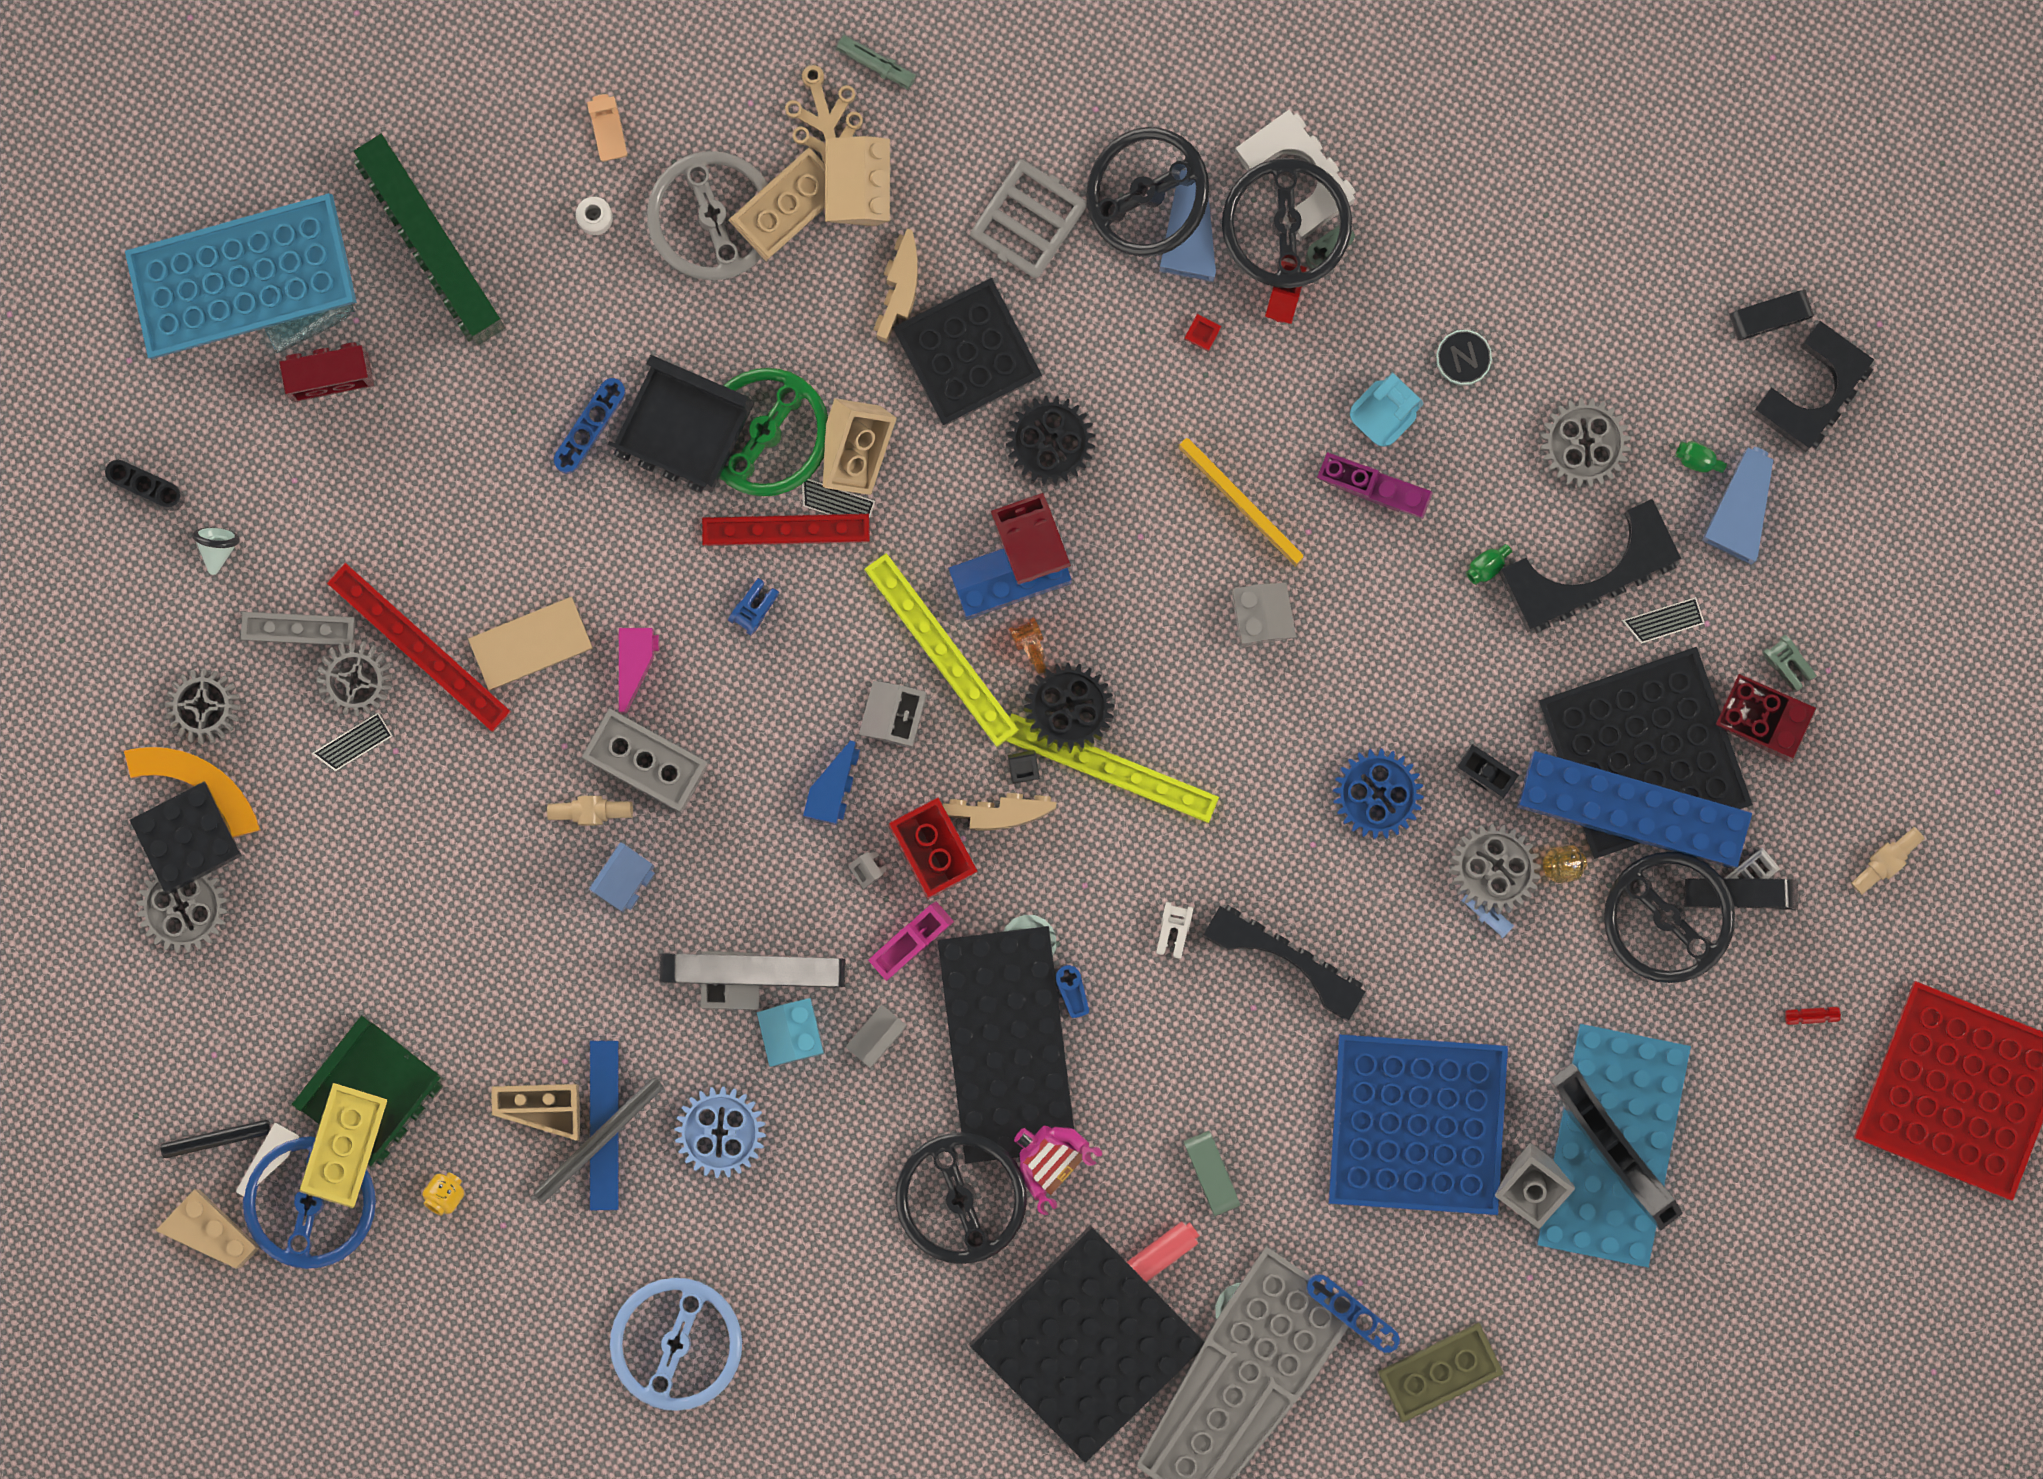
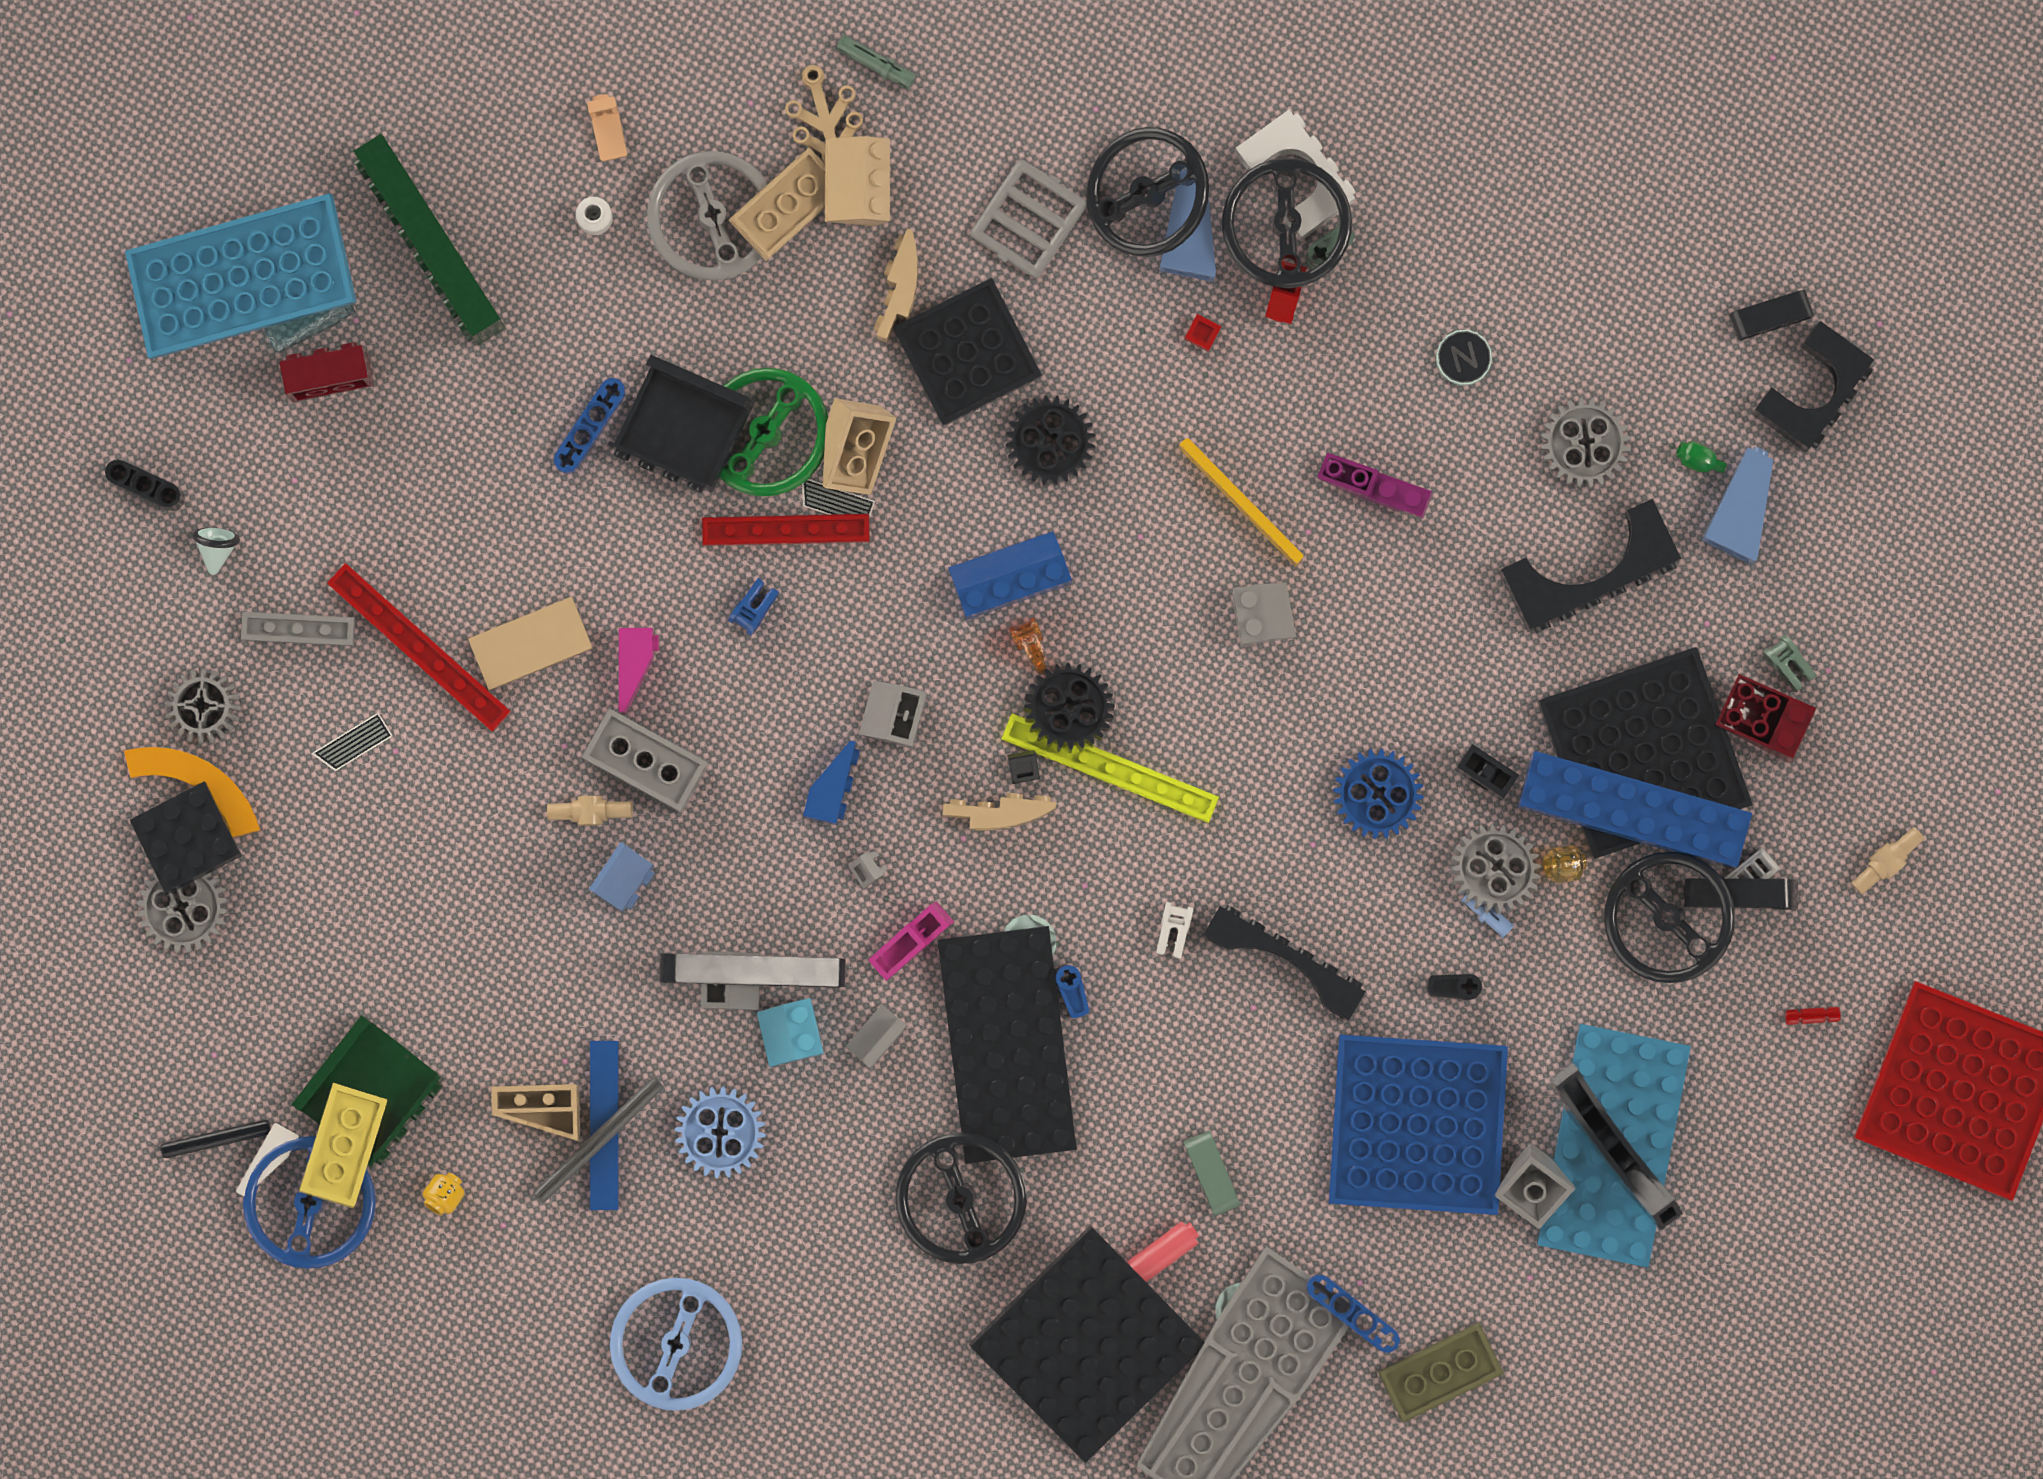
tan wedge [155,1189,260,1268] -> none
light grey gear [316,640,393,716] -> none
neon yellow tile [864,553,1019,748] -> none
red slope [888,797,978,900] -> none
dark red slope [991,493,1071,585] -> none
torso [1014,1126,1102,1215] -> none
medium azure piece [1350,372,1424,447] -> none
green plant [1466,544,1512,585] -> none
sticker [1622,597,1705,643] -> none
none -> black piece [1428,974,1482,1000]

